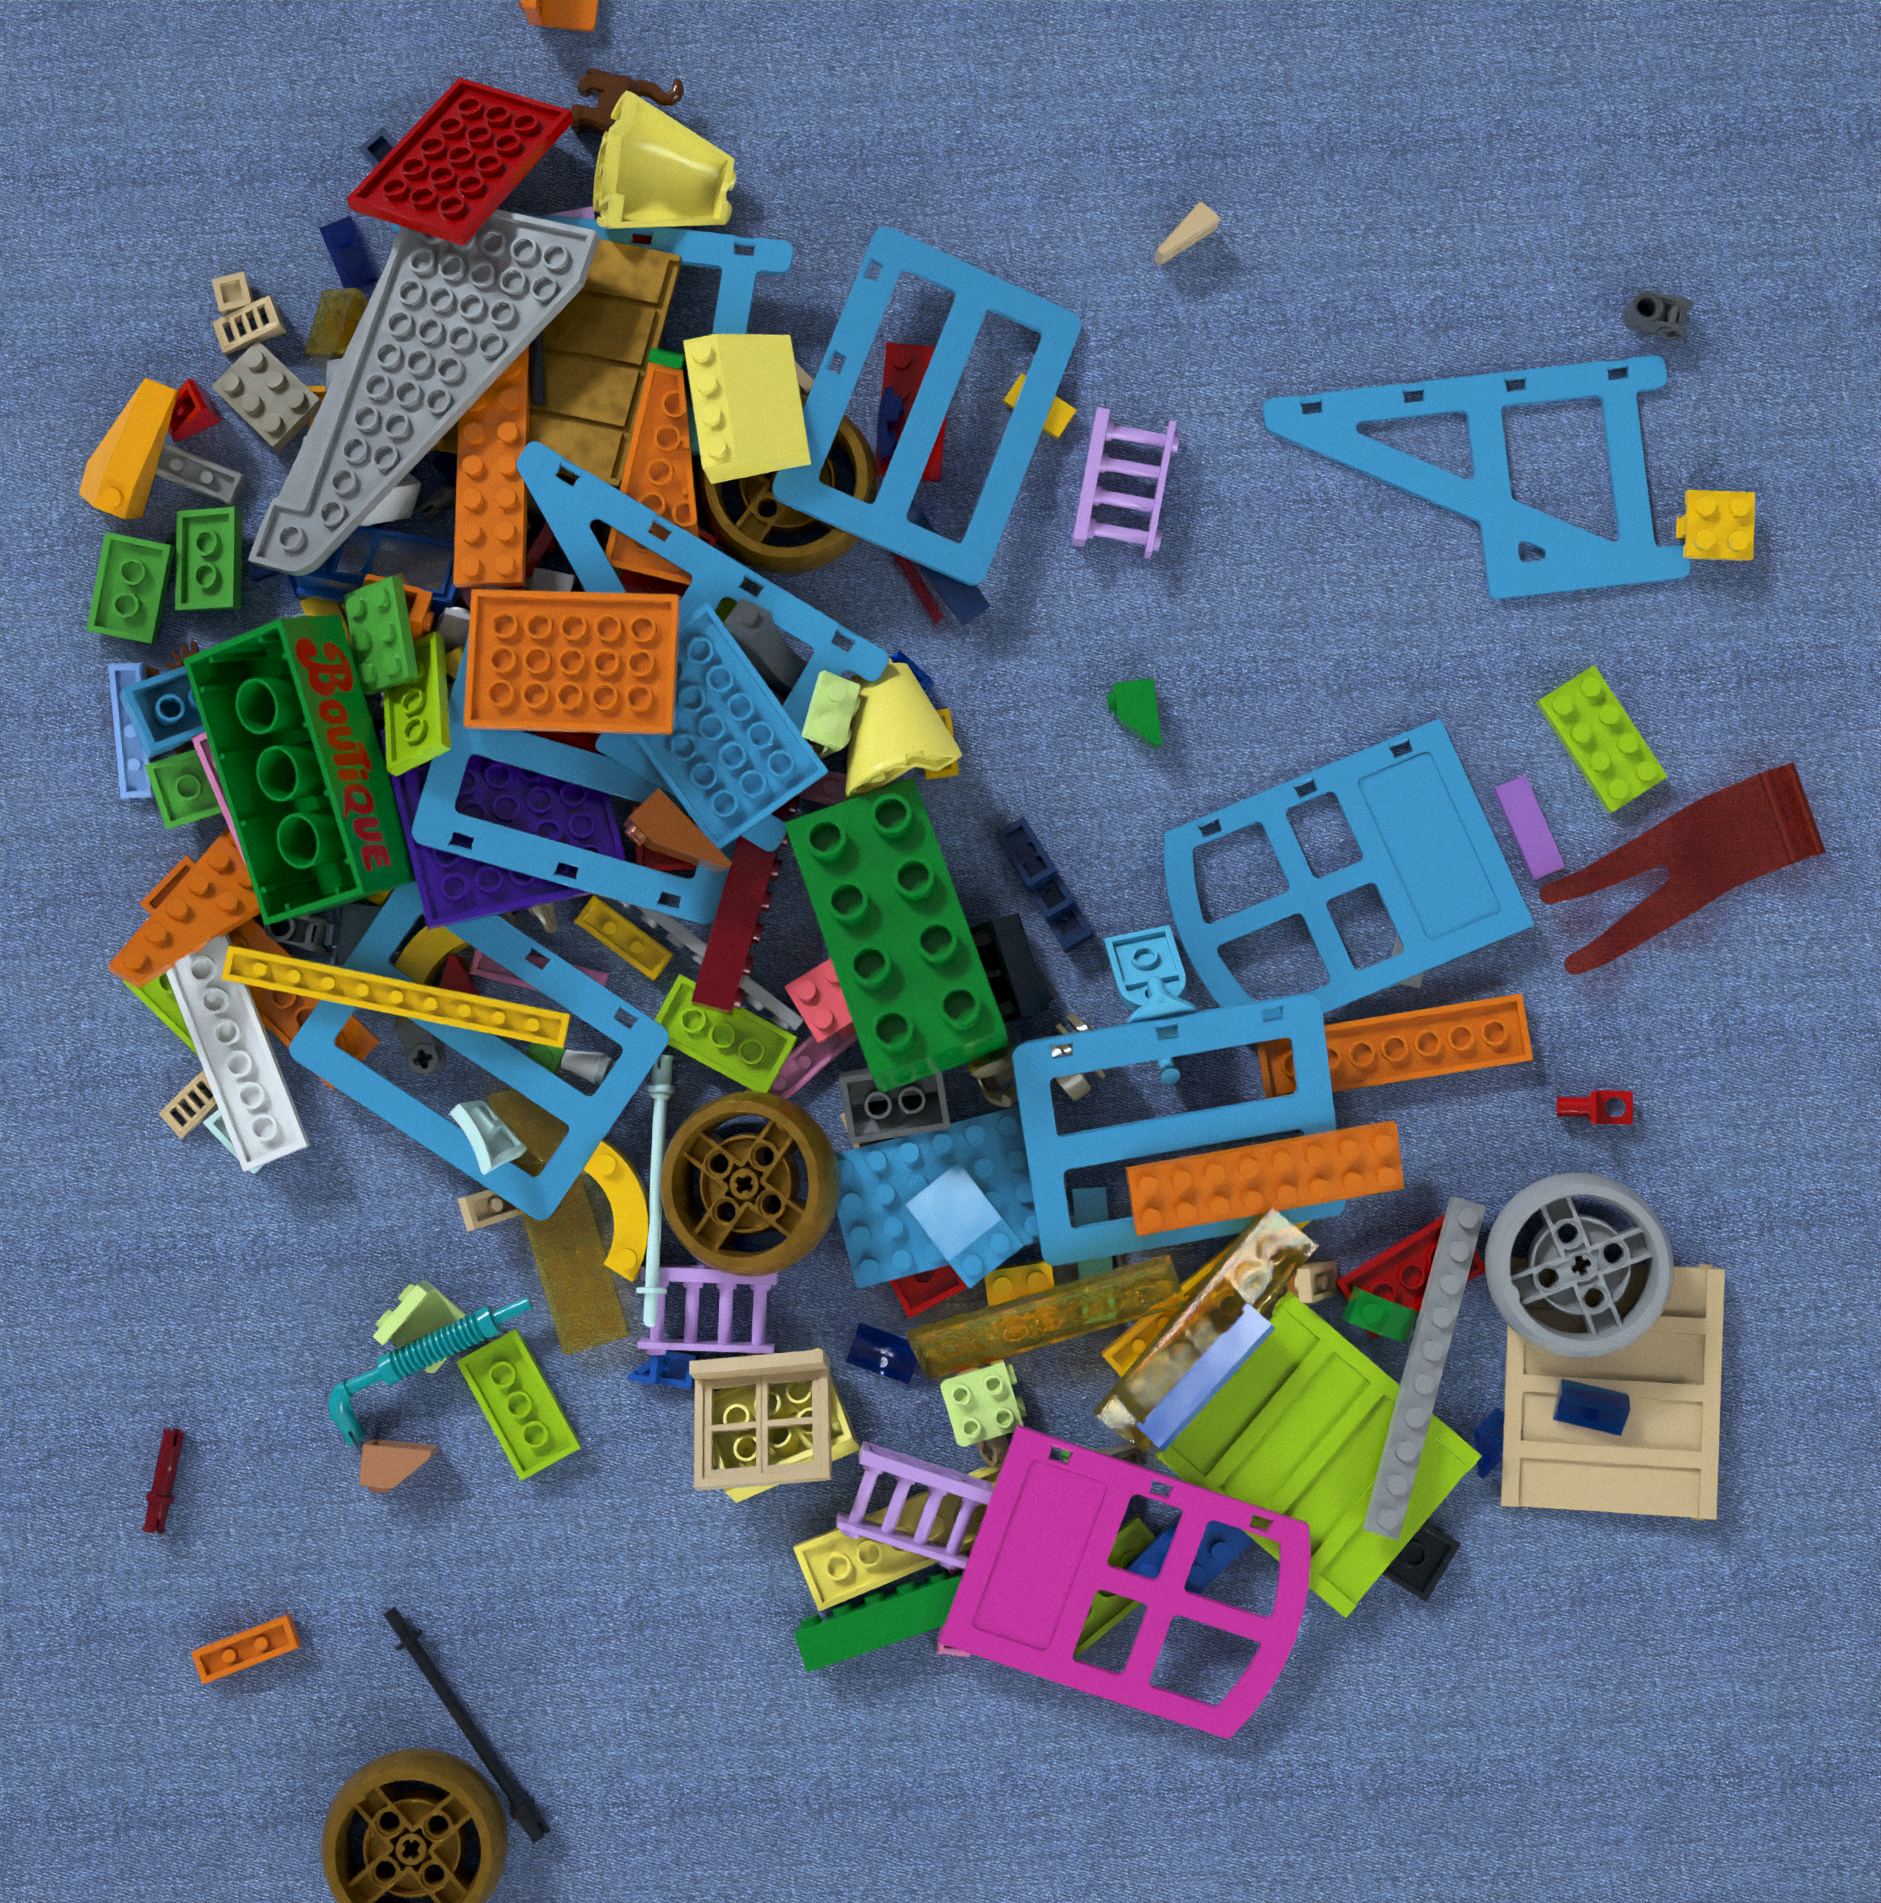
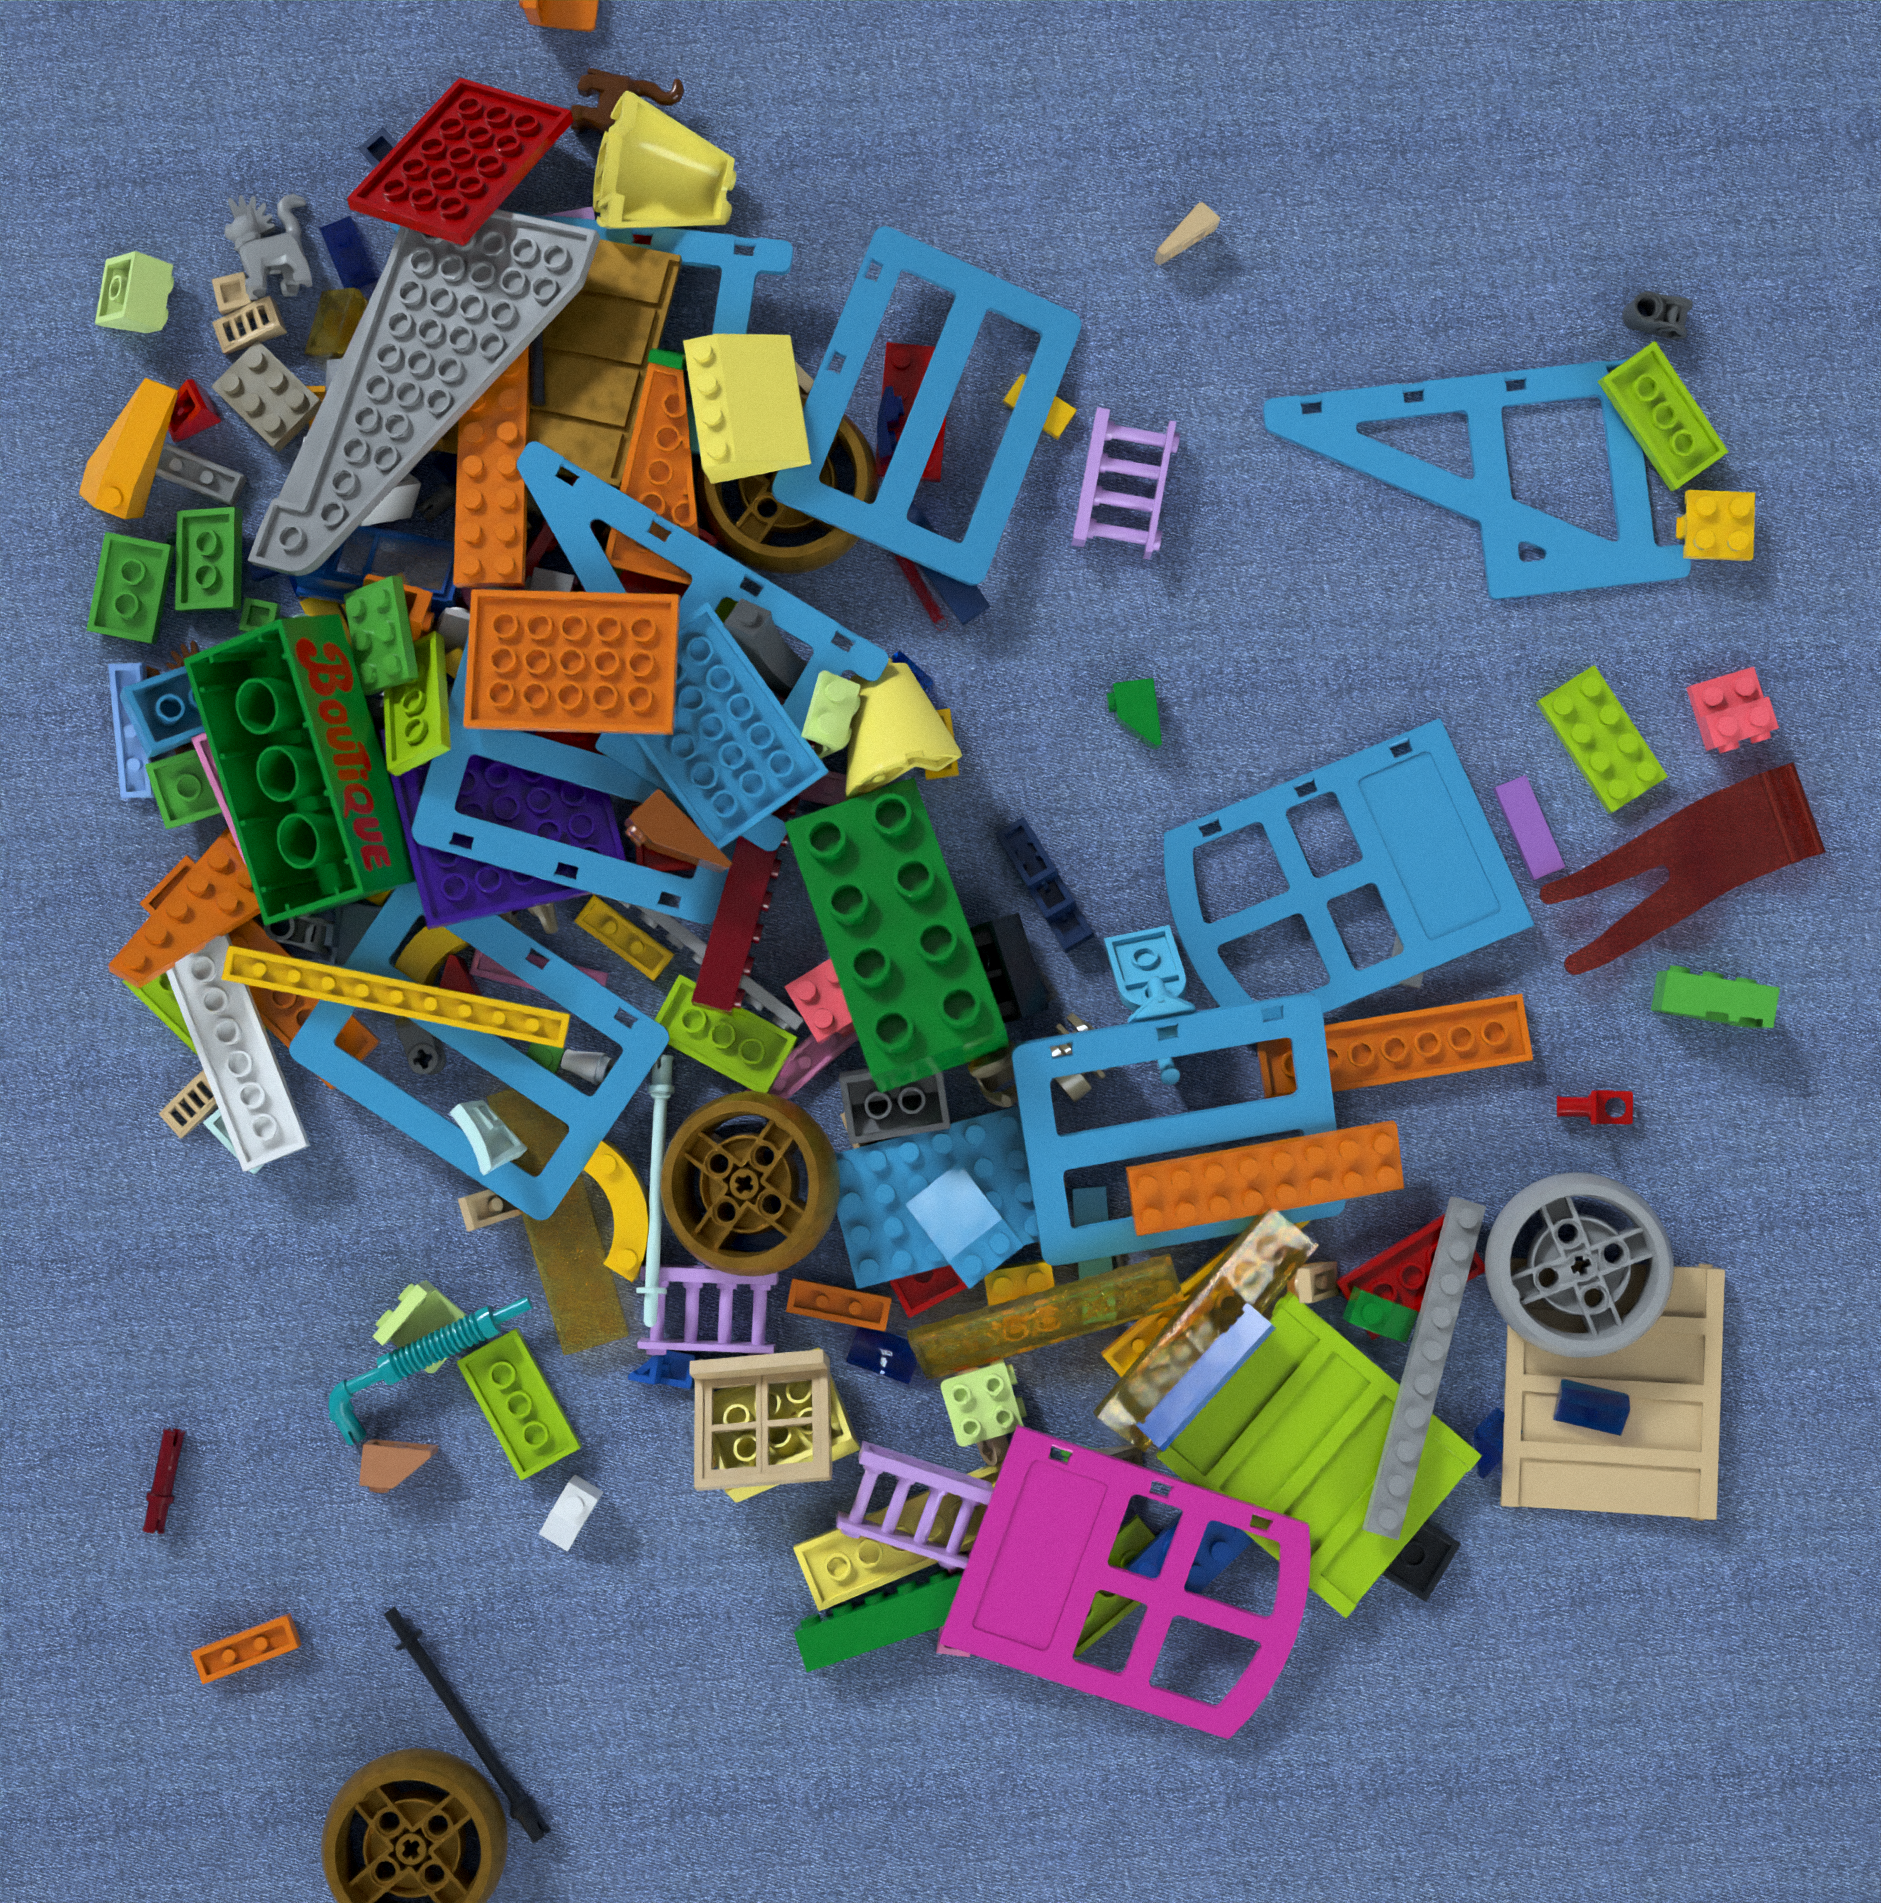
none -> yellowish green slope [95,251,174,333]
none -> light grey animal [224,194,312,301]
none -> bright green plate [238,597,282,633]
none -> white slope [539,1475,603,1552]
none -> orange plate [786,1277,892,1332]
none -> lime plate [1597,341,1729,492]
none -> bright green wedge [1651,965,1780,1029]
none -> coral plate [1686,667,1779,754]

